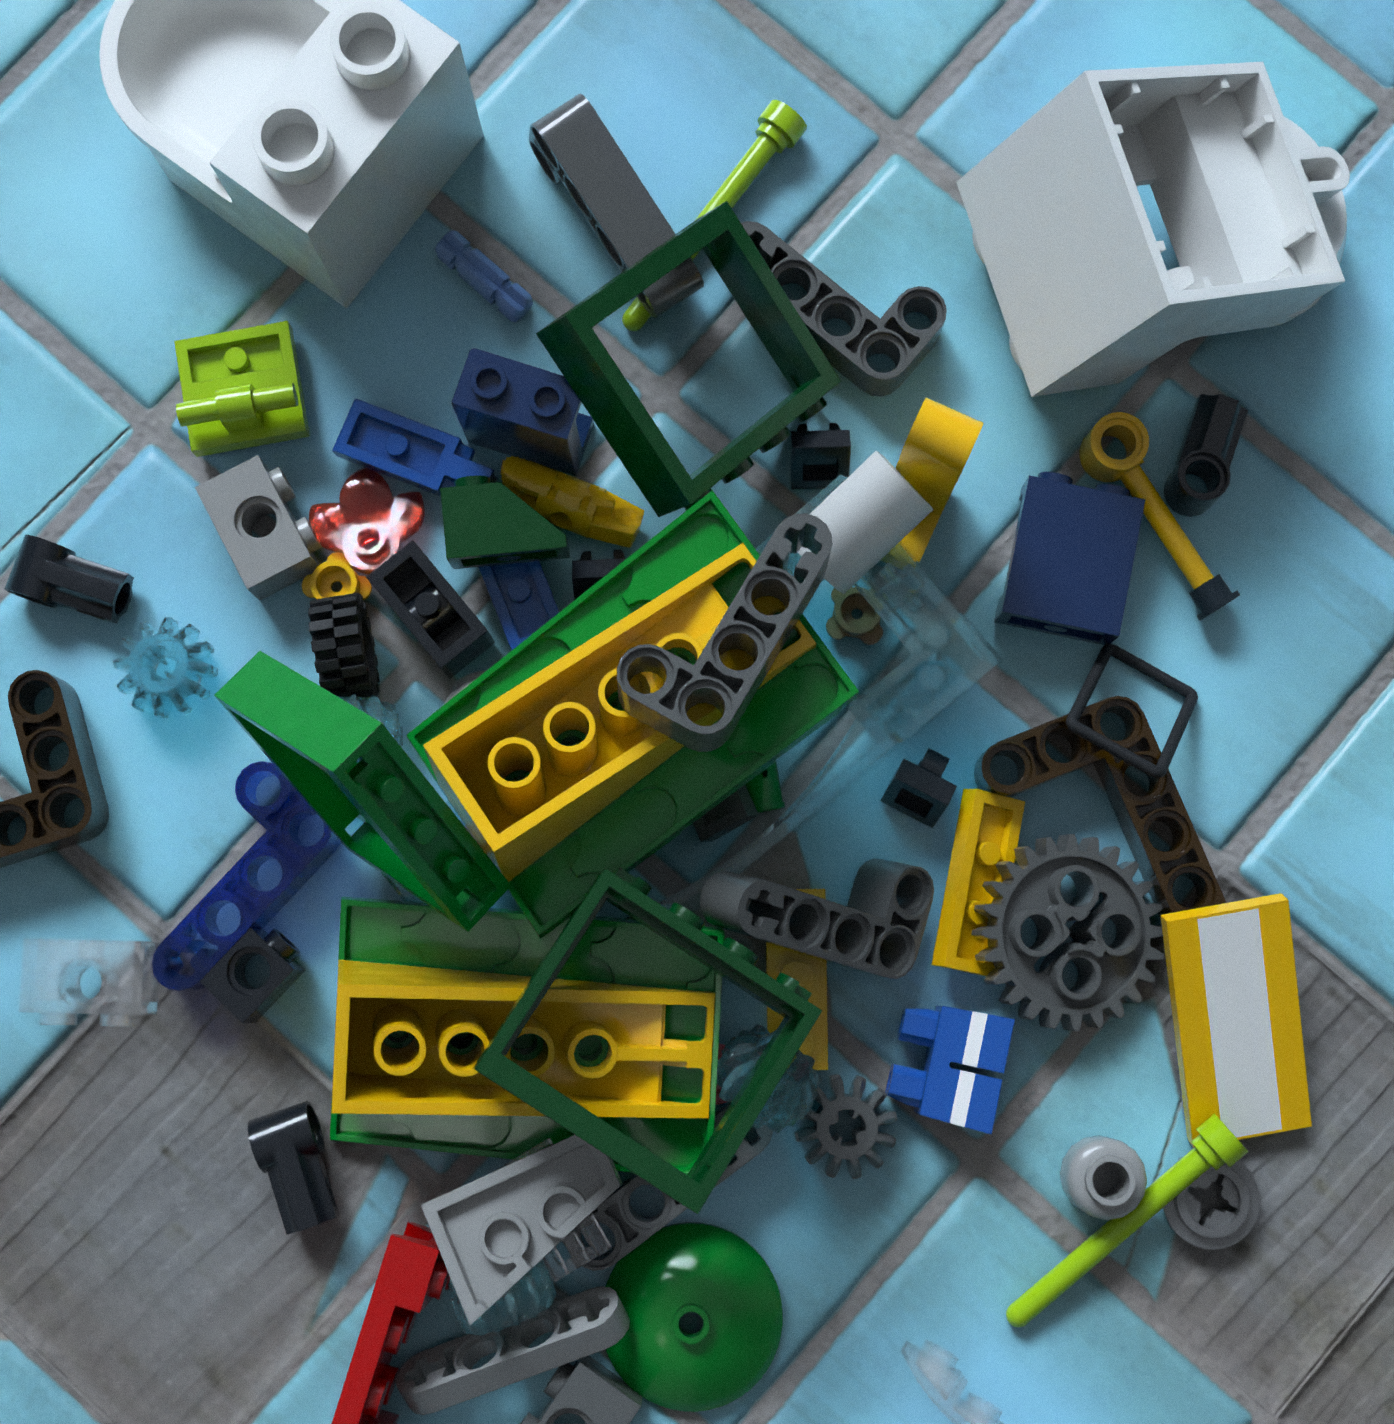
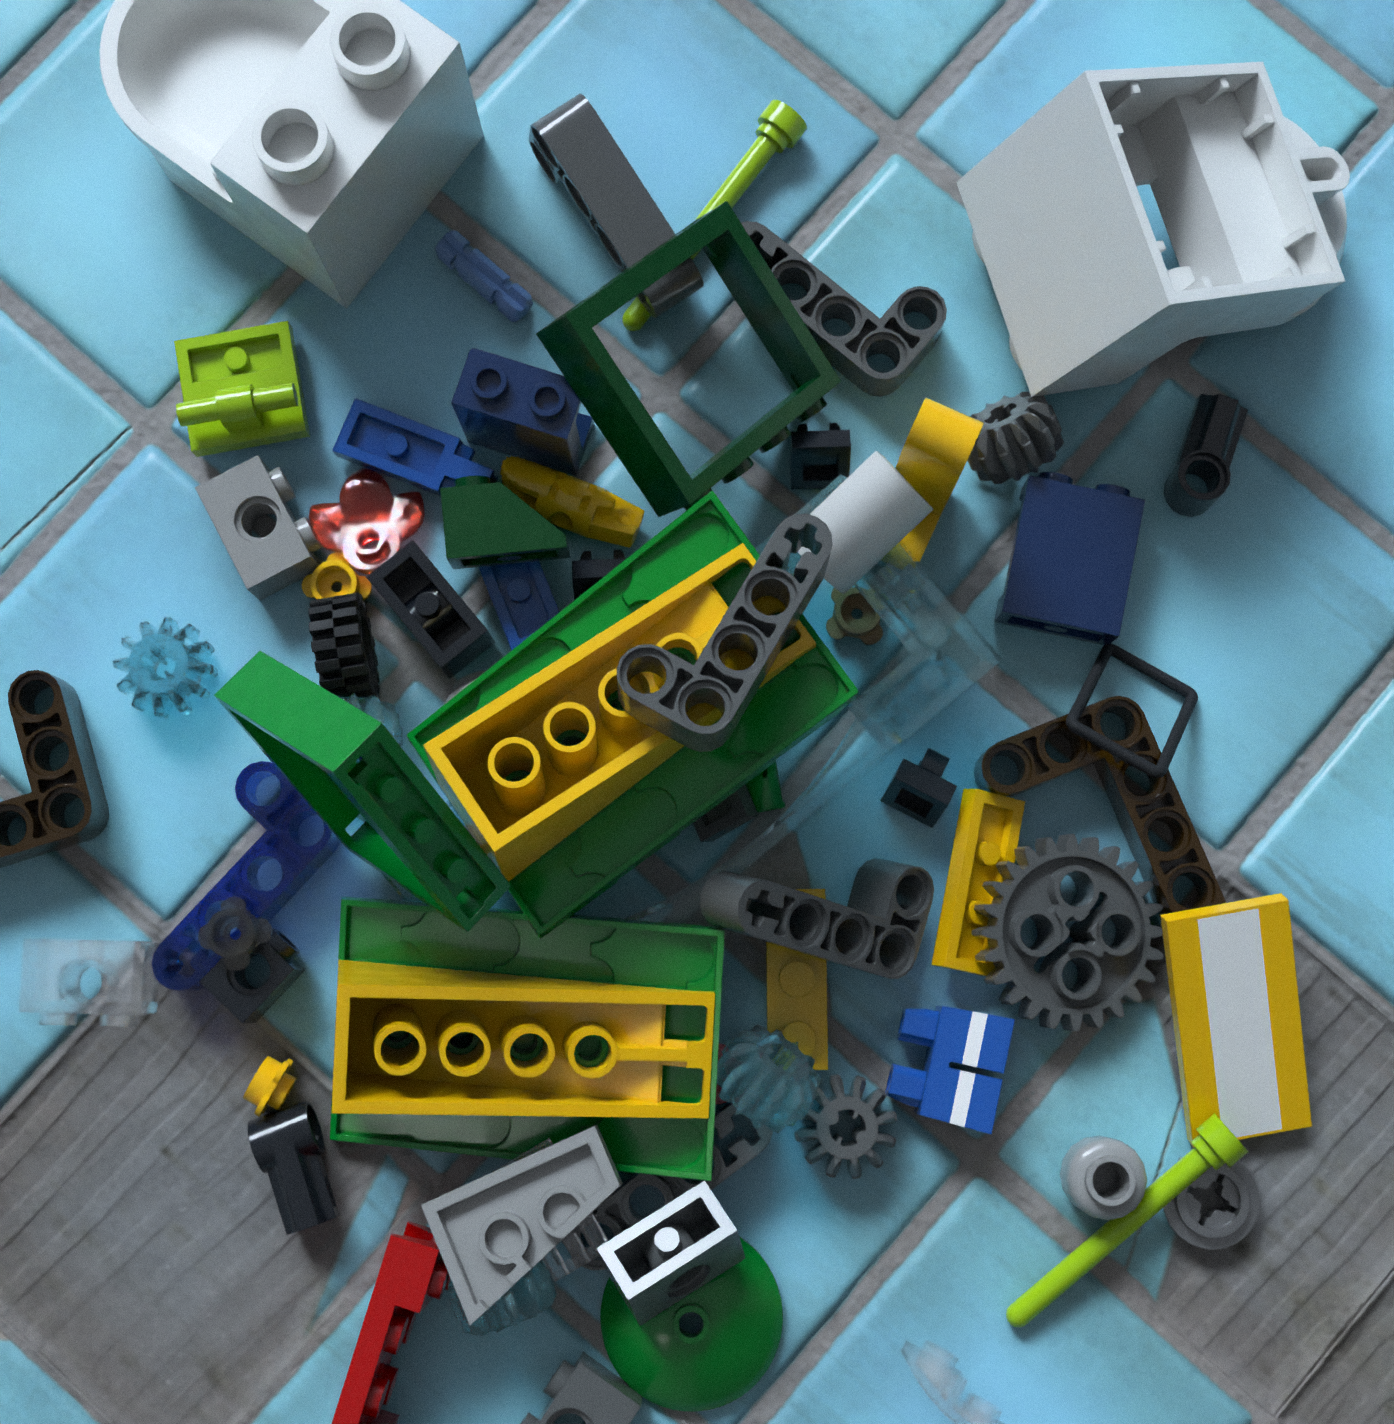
black piece [4,535,134,624] -> none
light grey beam [395,1286,630,1415] -> none
dark green window [473,868,822,1214] -> none
yellow piece [1079,412,1240,620] -> none
none -> clear smoke plate [198,897,273,971]
none -> yellow plate [243,1056,297,1117]
none -> dark grey brick [597,1180,745,1326]
none -> dark grey gear [967,392,1064,484]

